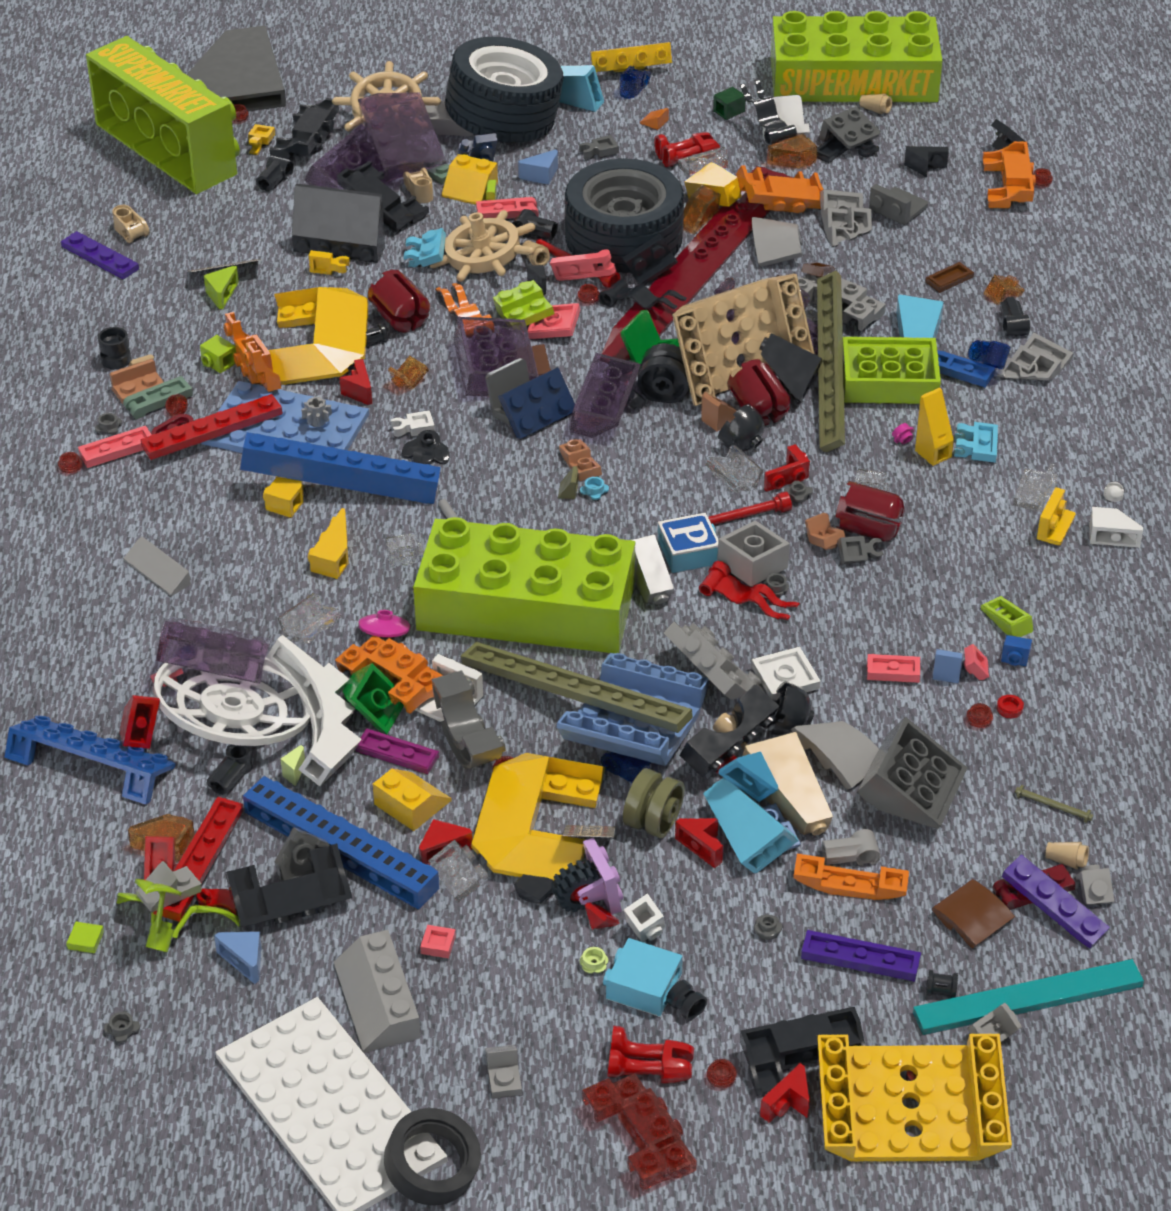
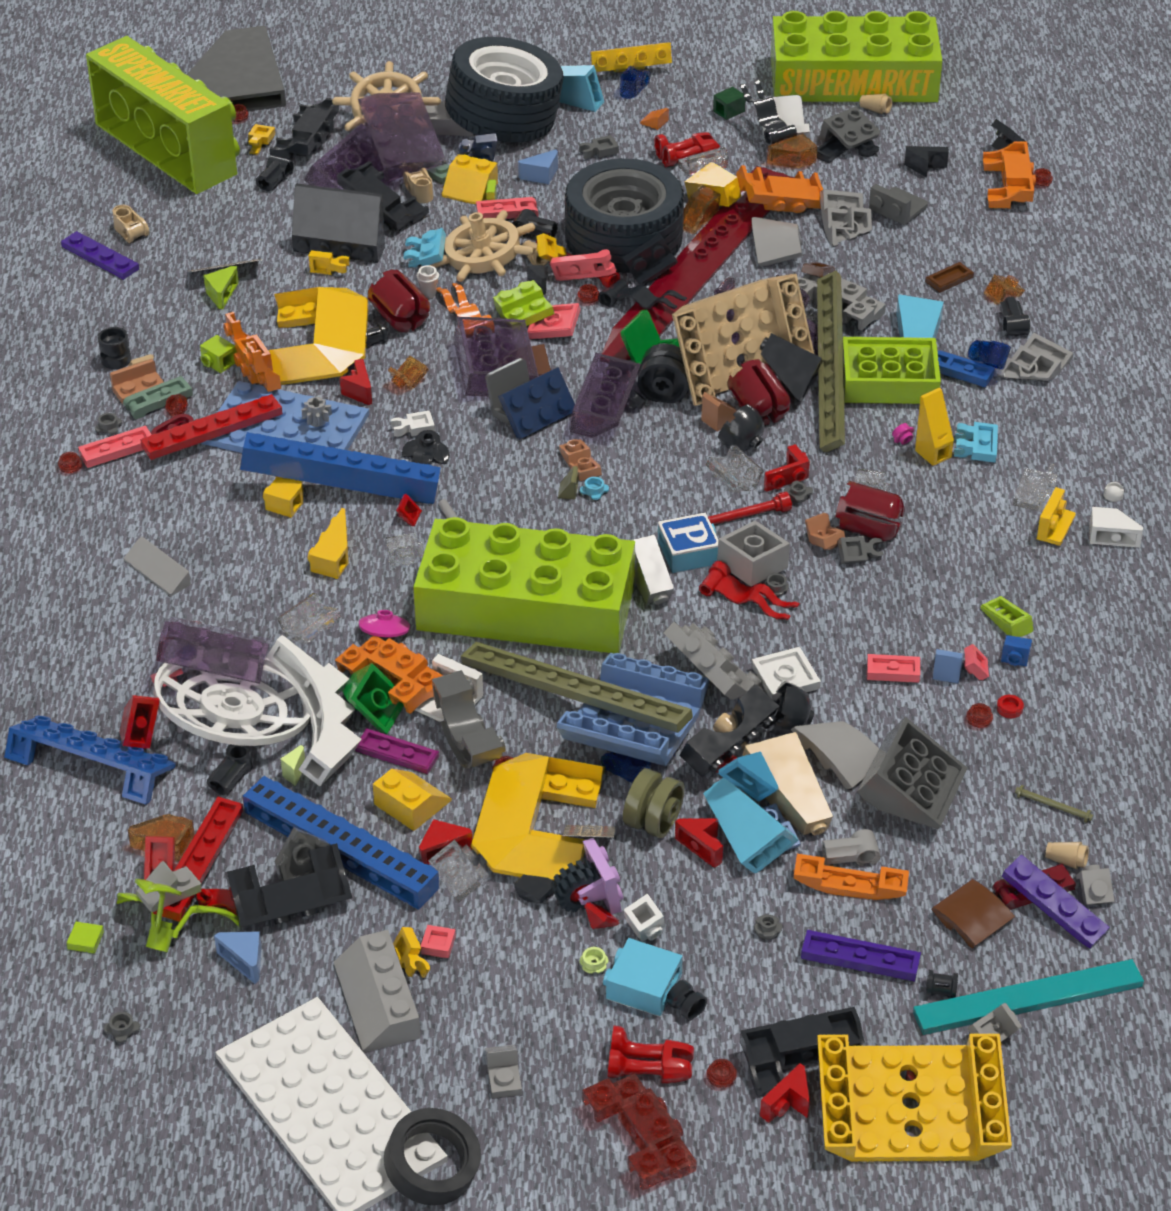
none -> yellow plate [393,927,430,978]
none -> red slope [396,494,422,526]
none -> white cone [417,265,439,299]
none -> yellow plate [536,233,567,262]

